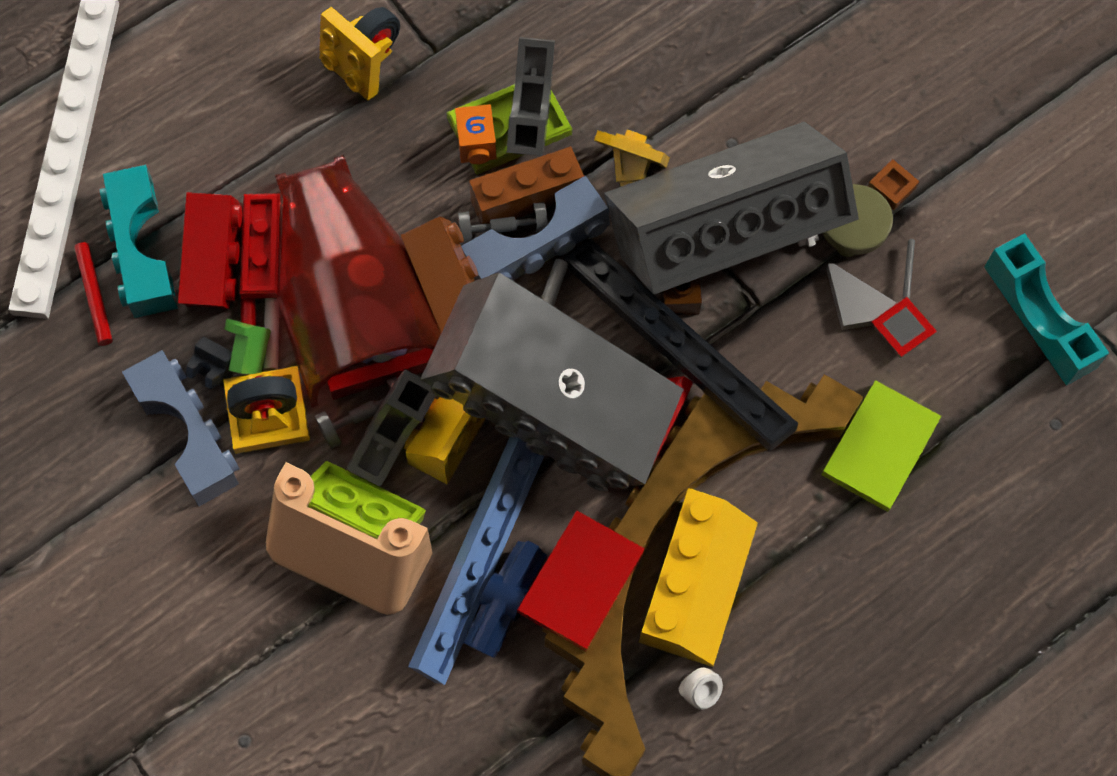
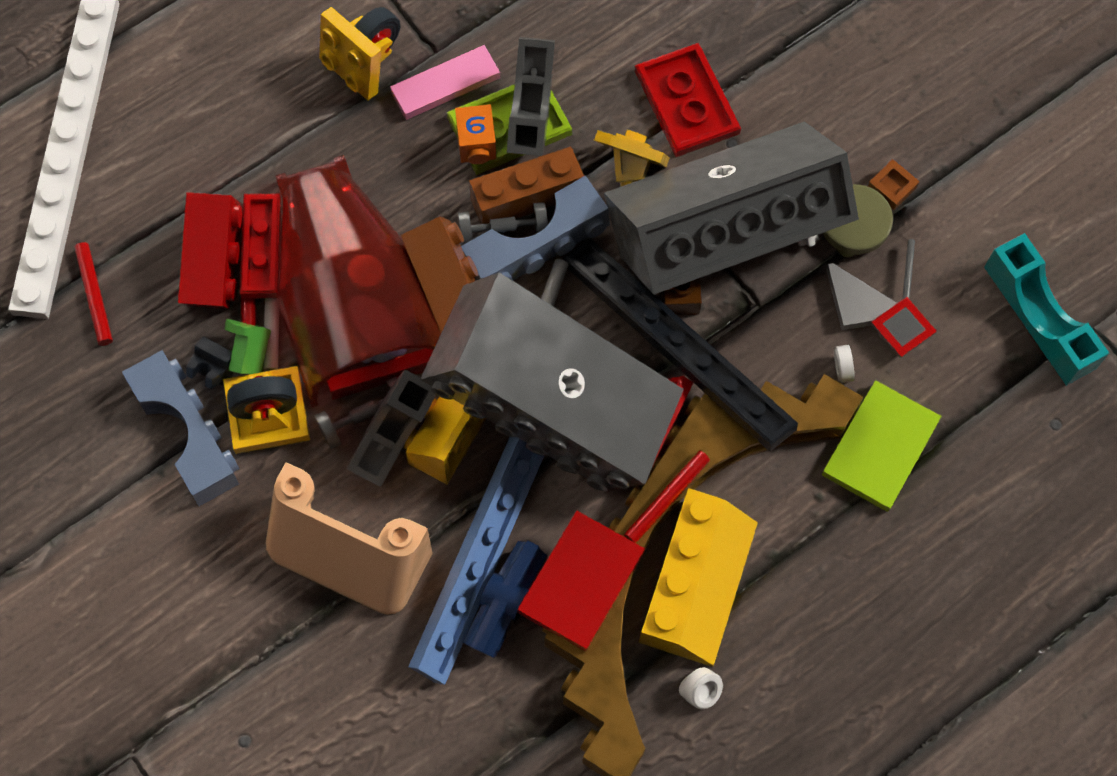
teal arch [100,165,178,318] -> none
lime tile [308,461,426,539] -> none
none -> bright pink tile [390,45,500,120]
none -> red bar [624,450,710,543]
none -> red tile [634,43,741,157]
none -> white tile [834,345,855,383]

